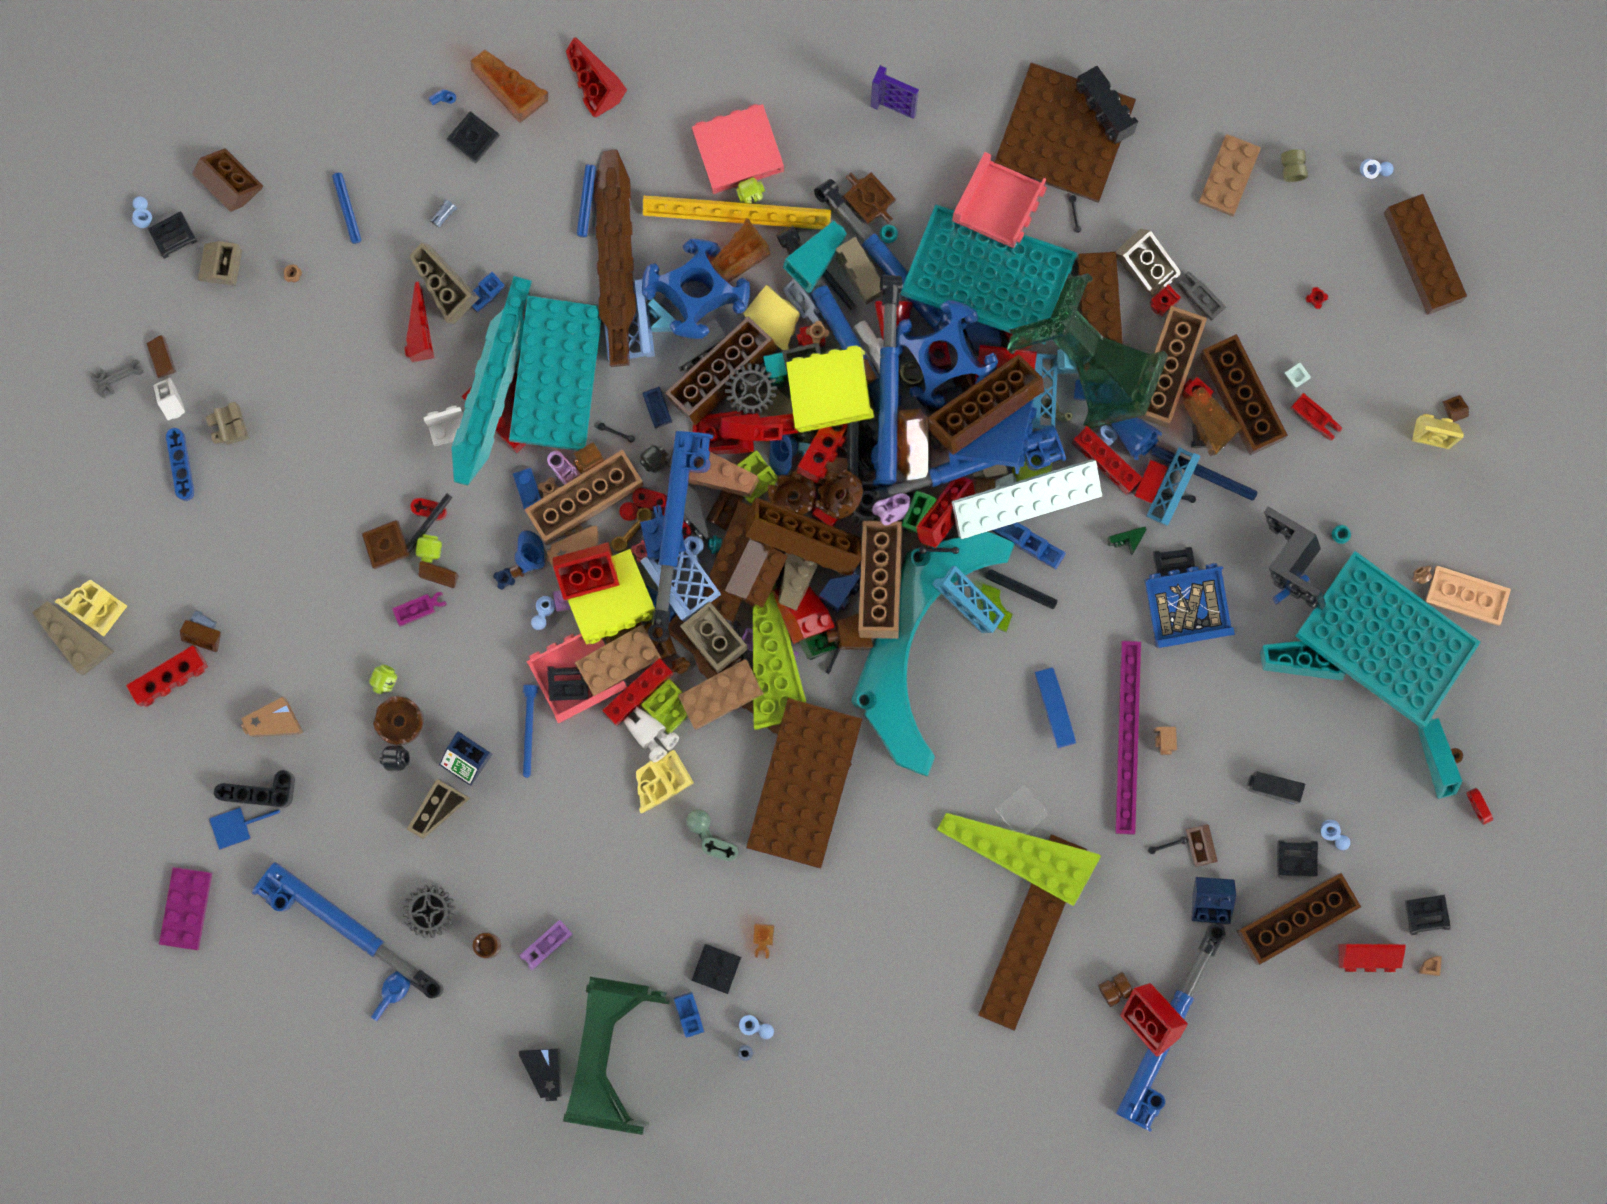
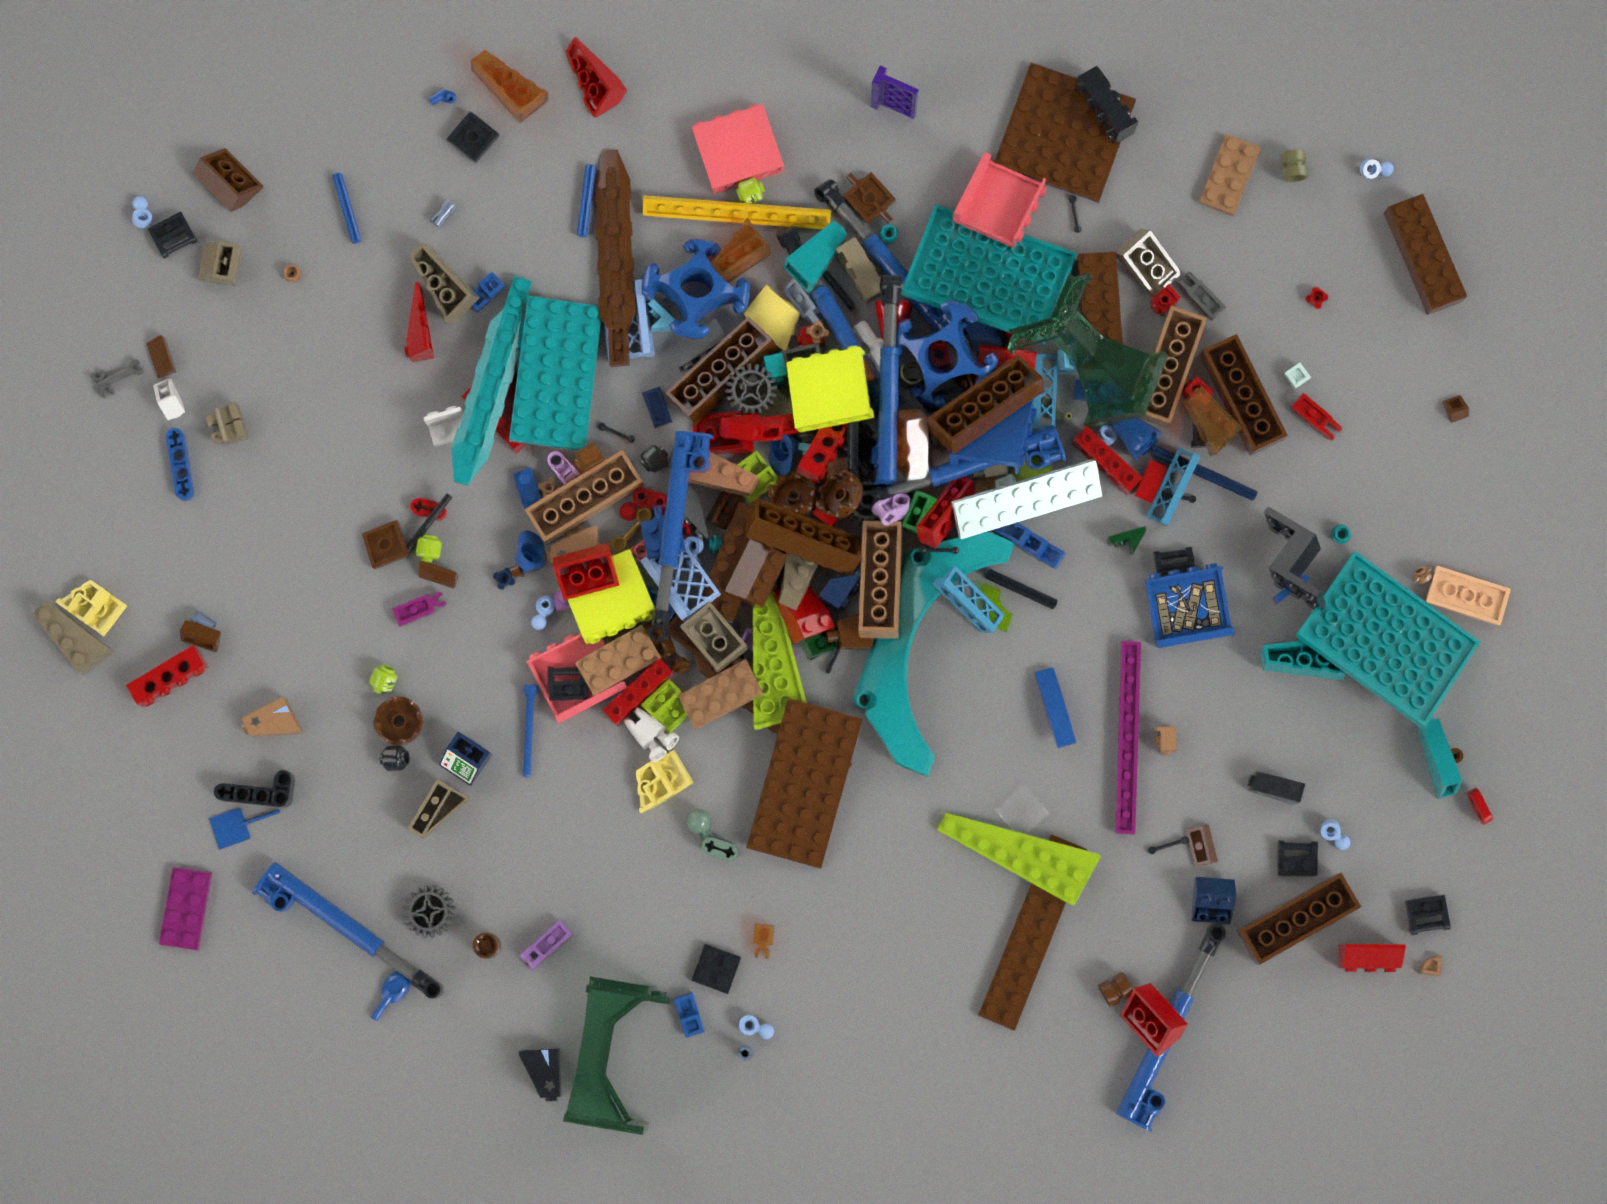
light yellow slope [1412,414,1464,449] -> none

